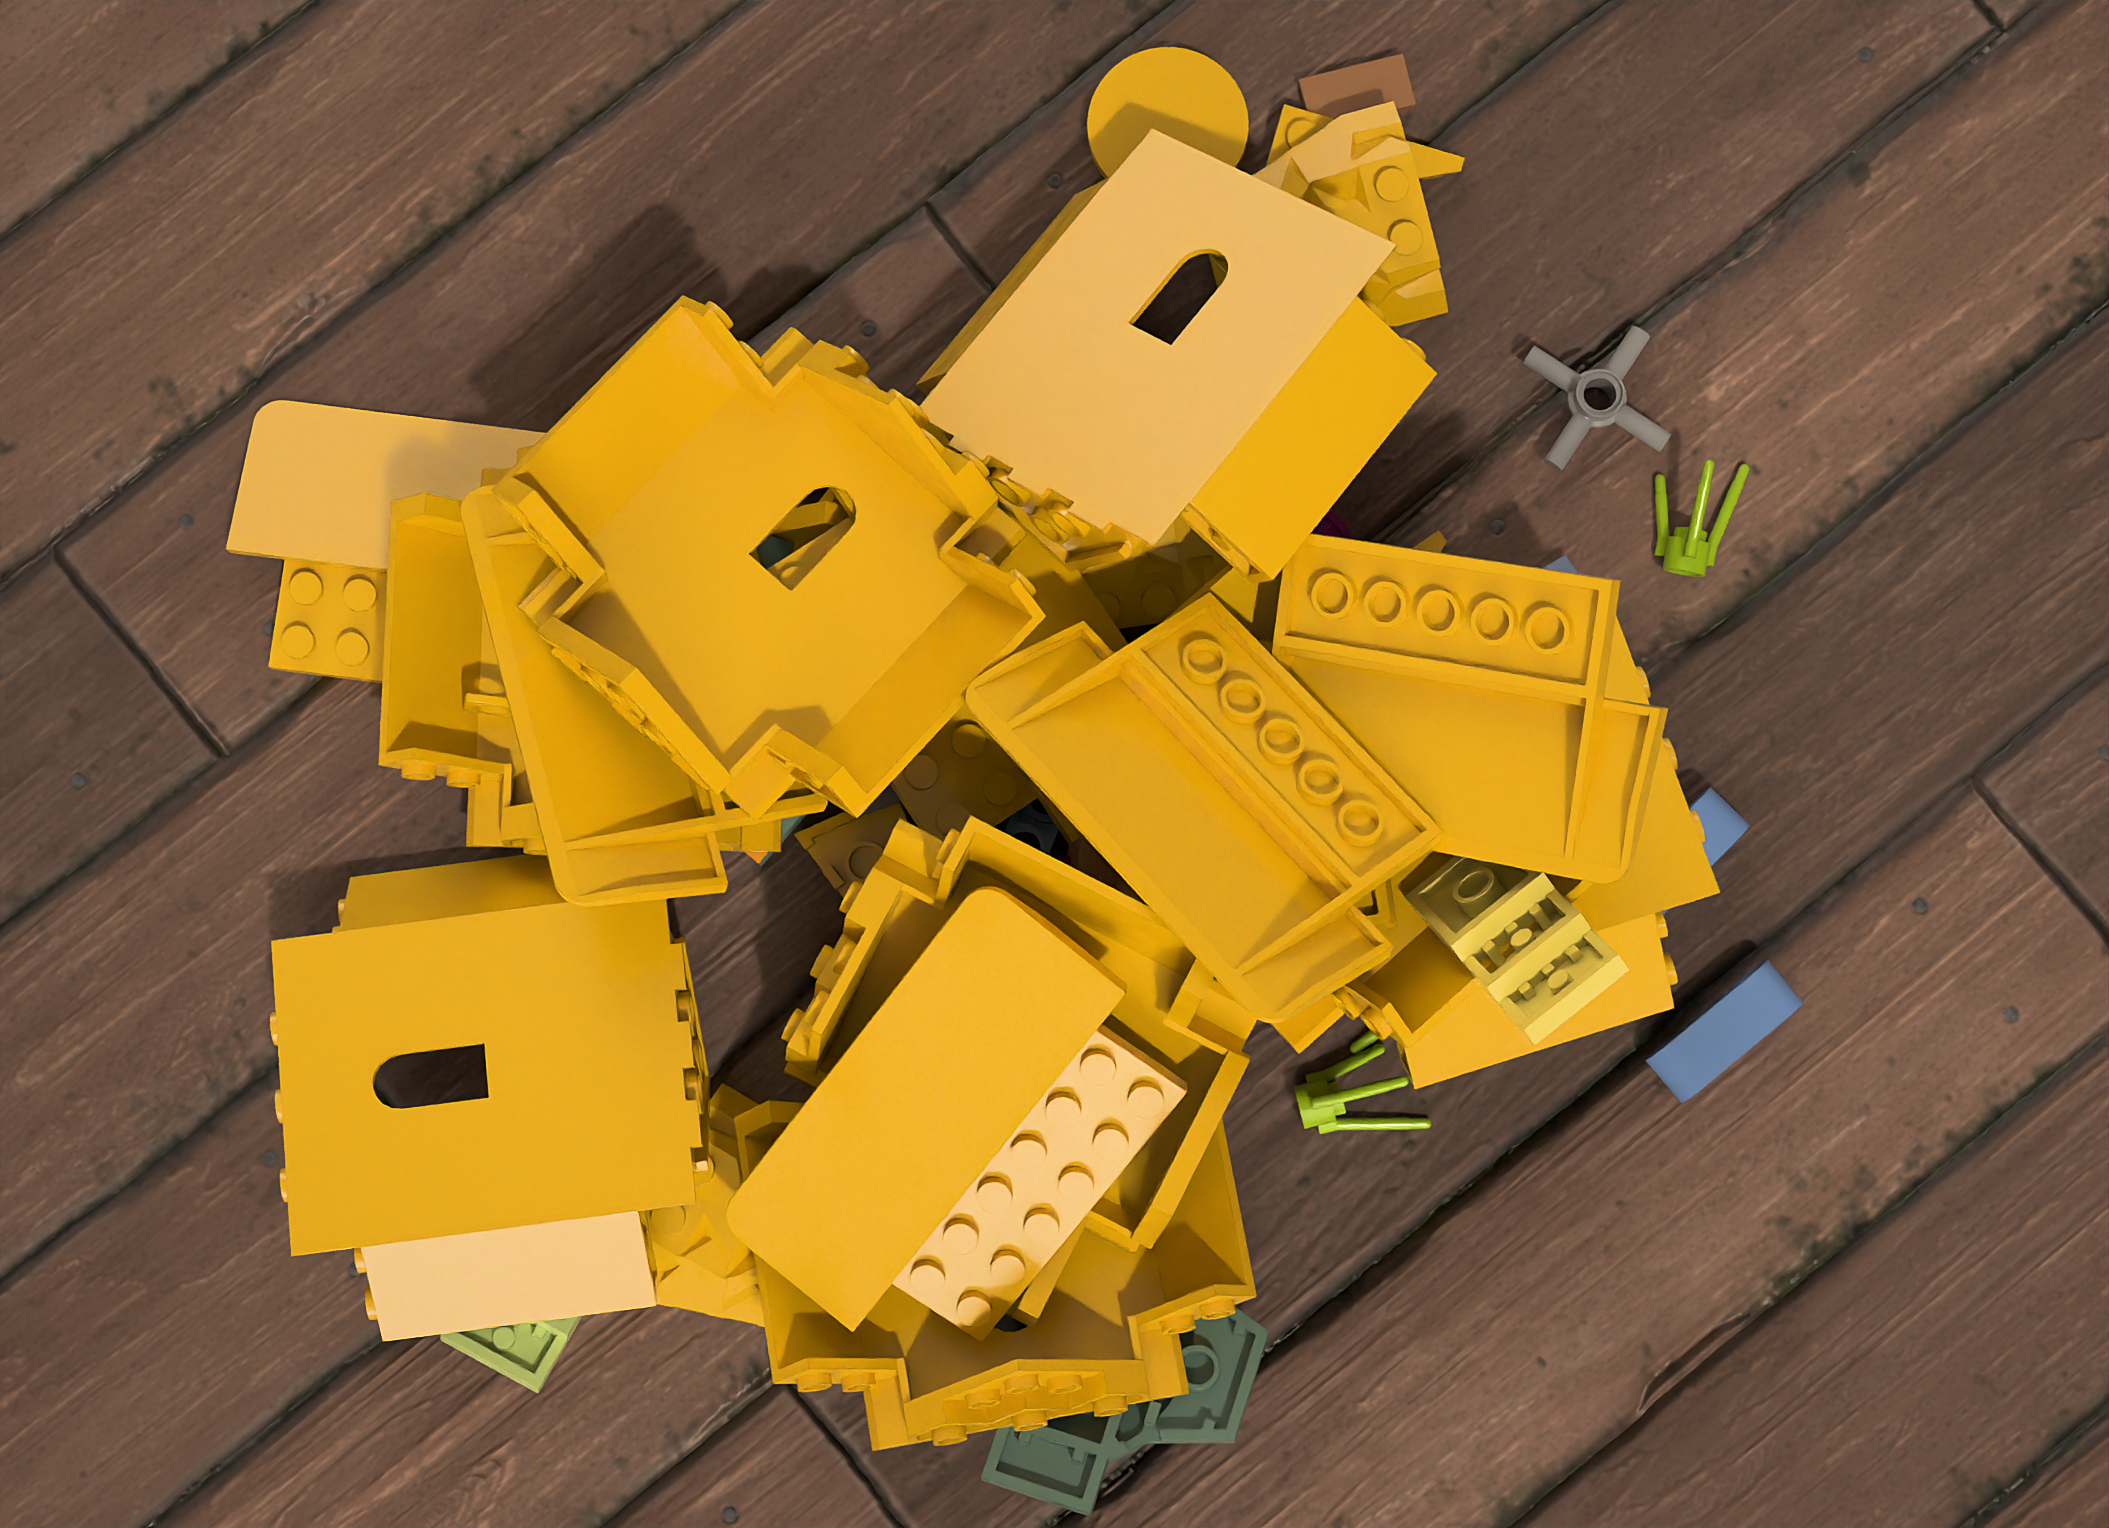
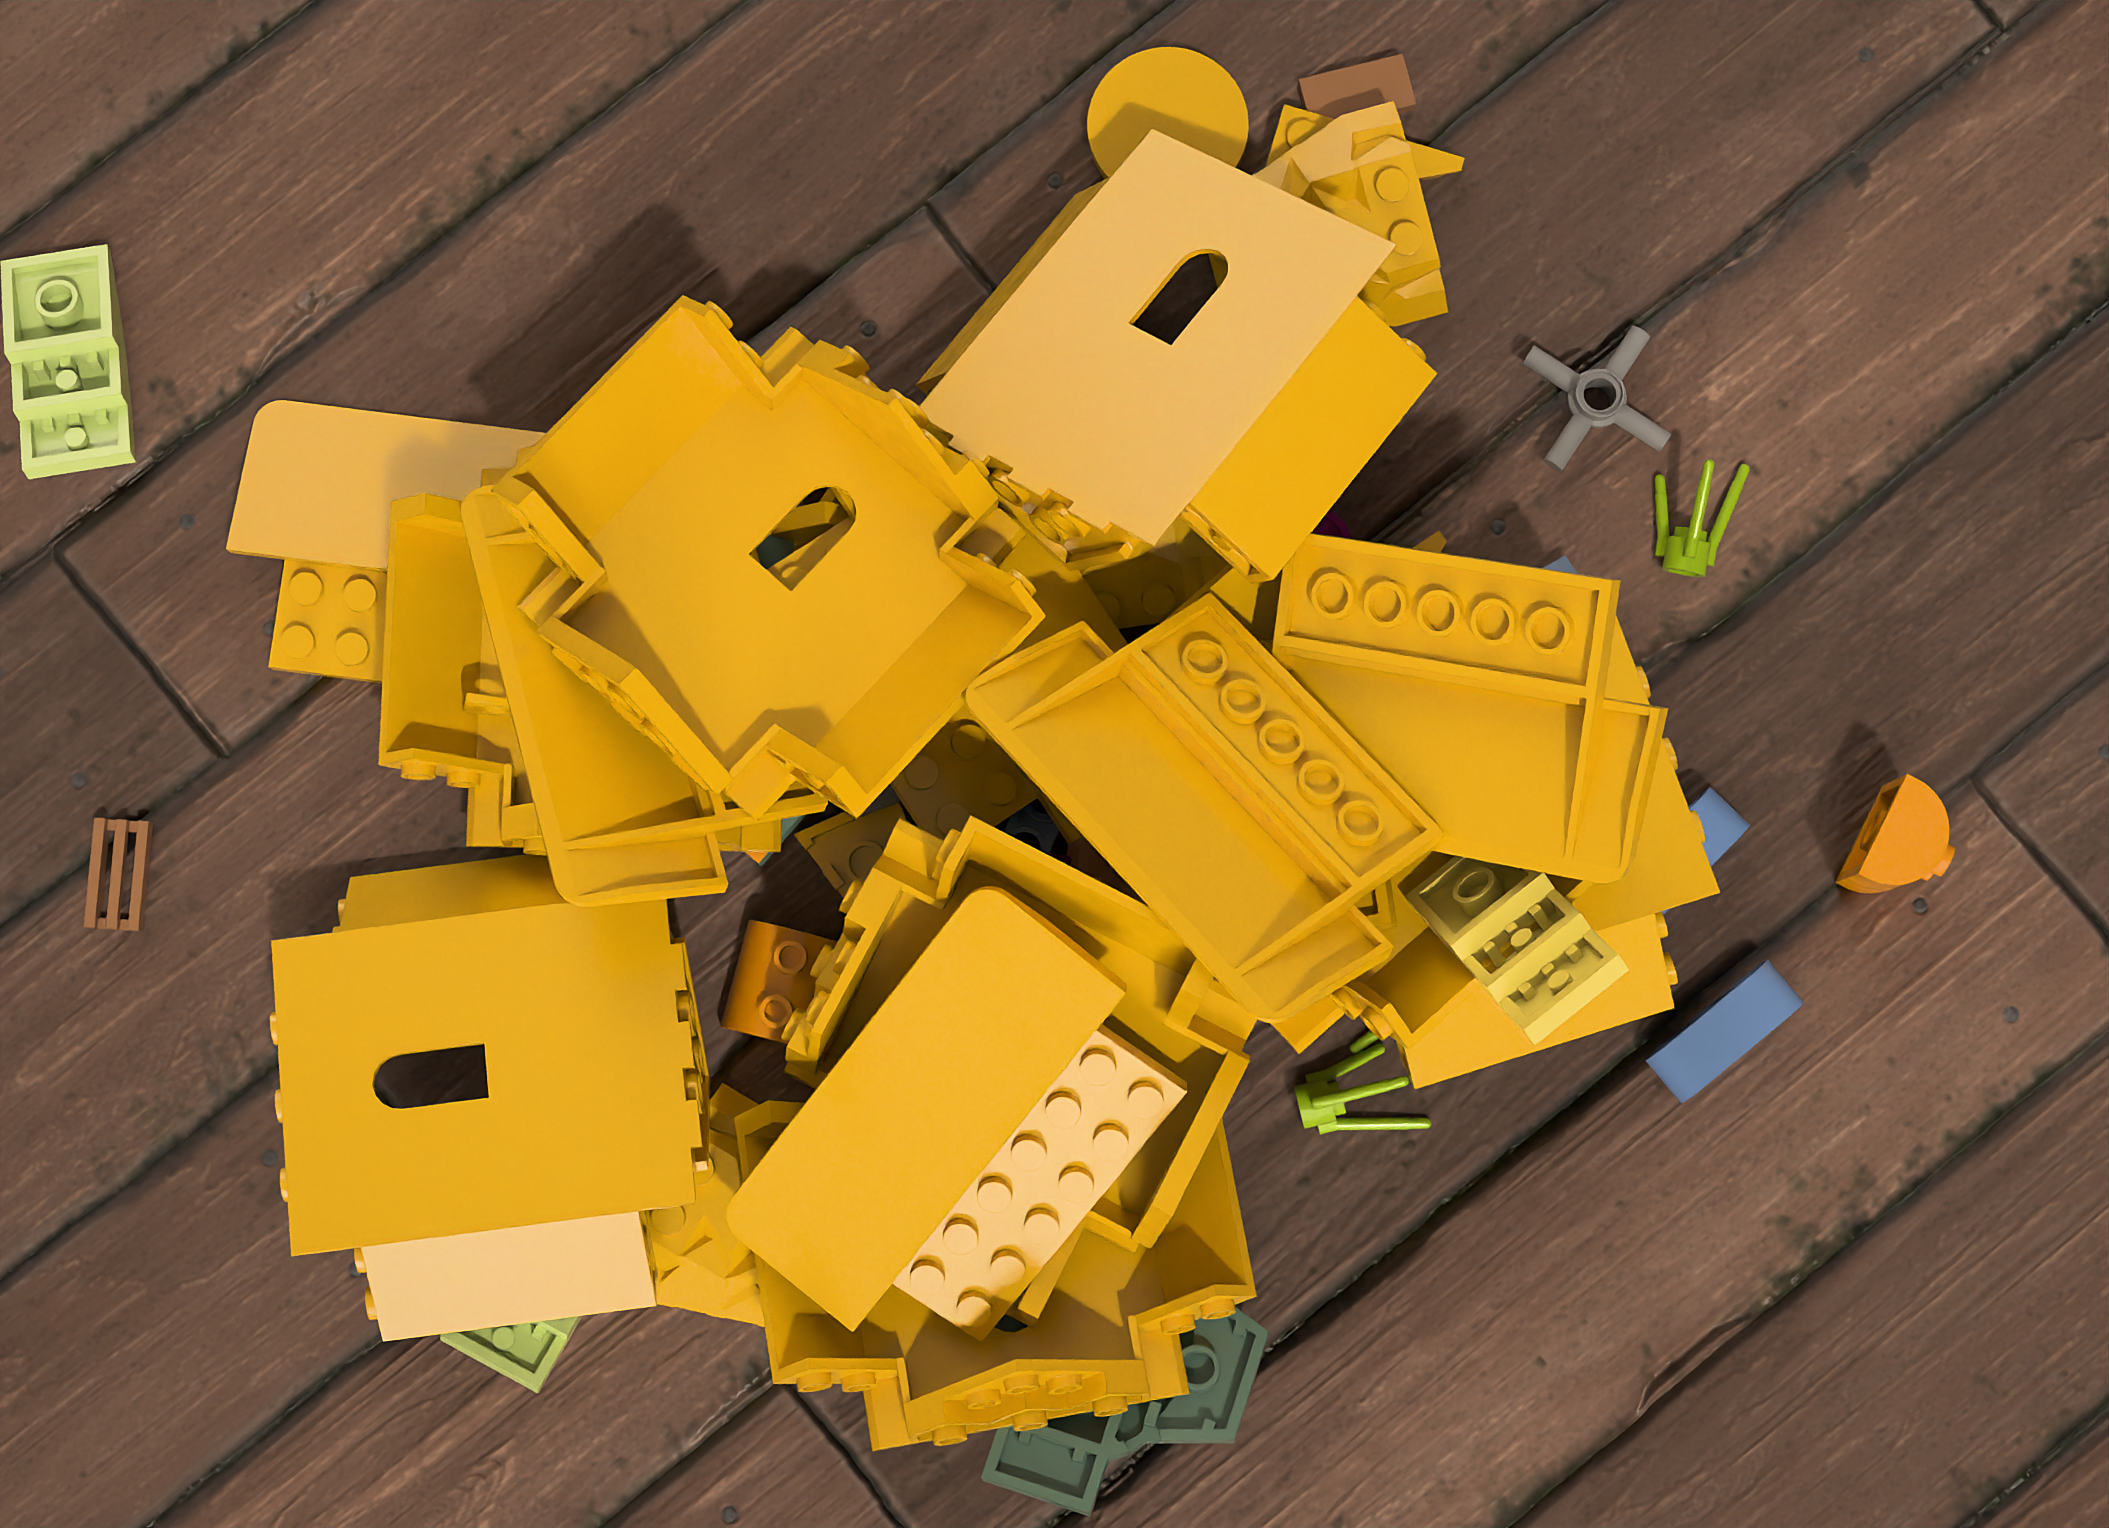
none -> yellowish green slope [0,244,136,479]
none -> medium nougat tile [84,818,153,932]
none -> light orange brick [720,920,837,1045]
none -> light orange brick [1835,774,1956,893]

